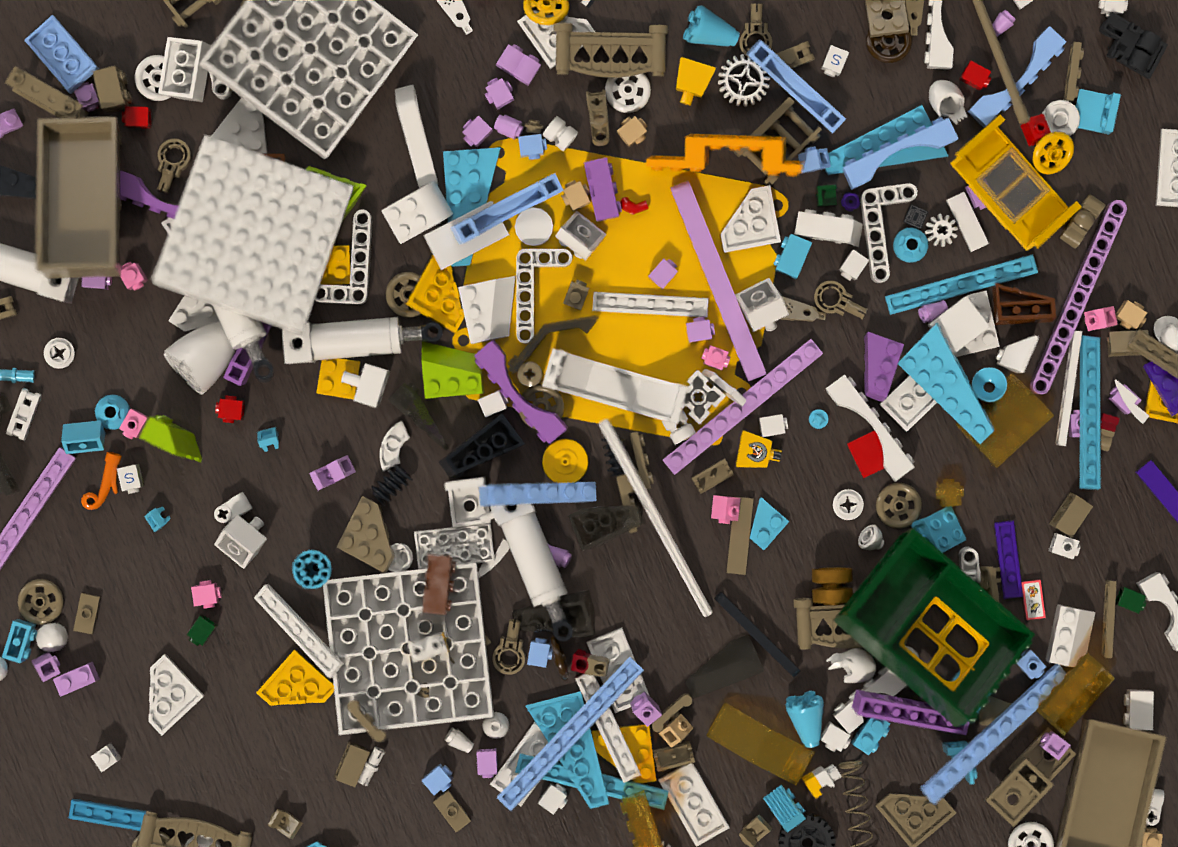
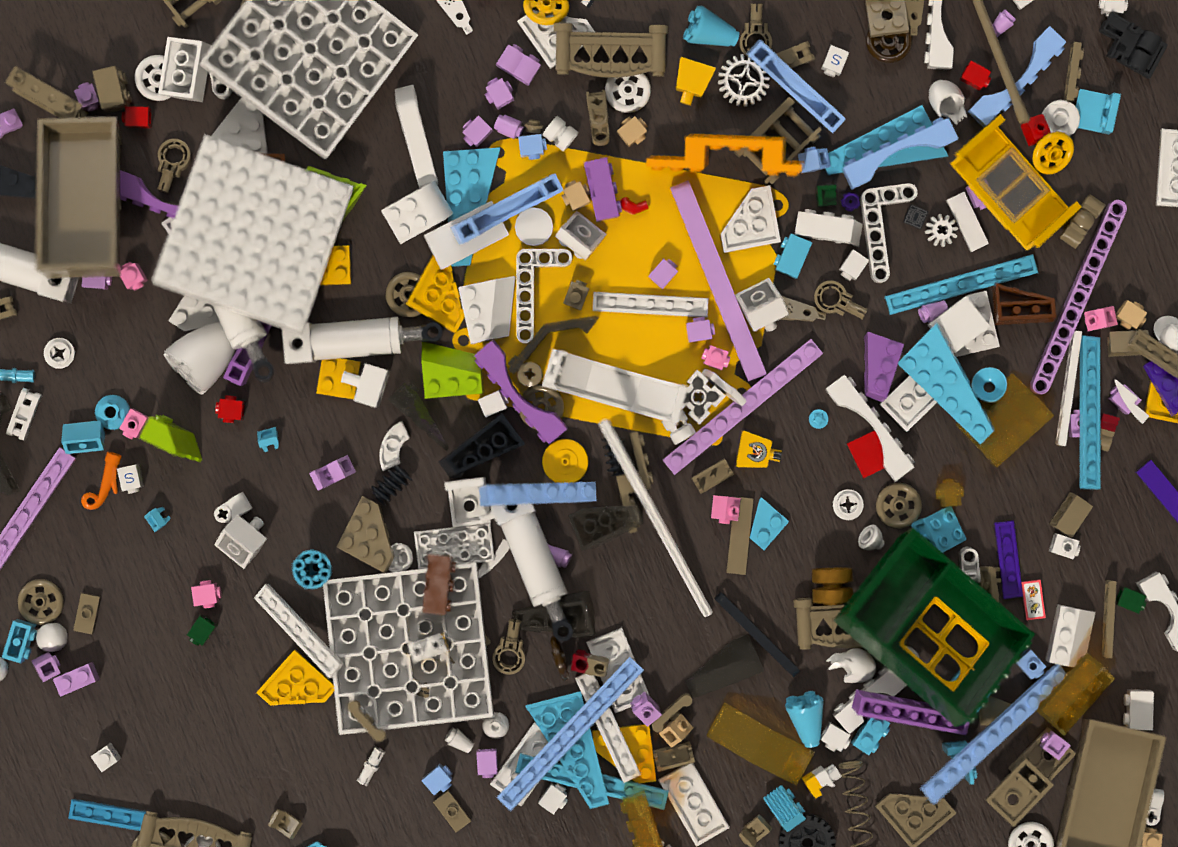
light blue tile [24,15,99,94] -> none
white plate [149,654,205,736] -> none
white beam [315,210,372,305] -> none
dark tan hinge [334,741,370,787] -> none
light blue brick [527,638,553,668] -> none
white brick [759,414,788,437] -> none
medium azure piece [893,228,928,263] -> none
white slope [996,336,1039,373] -> none

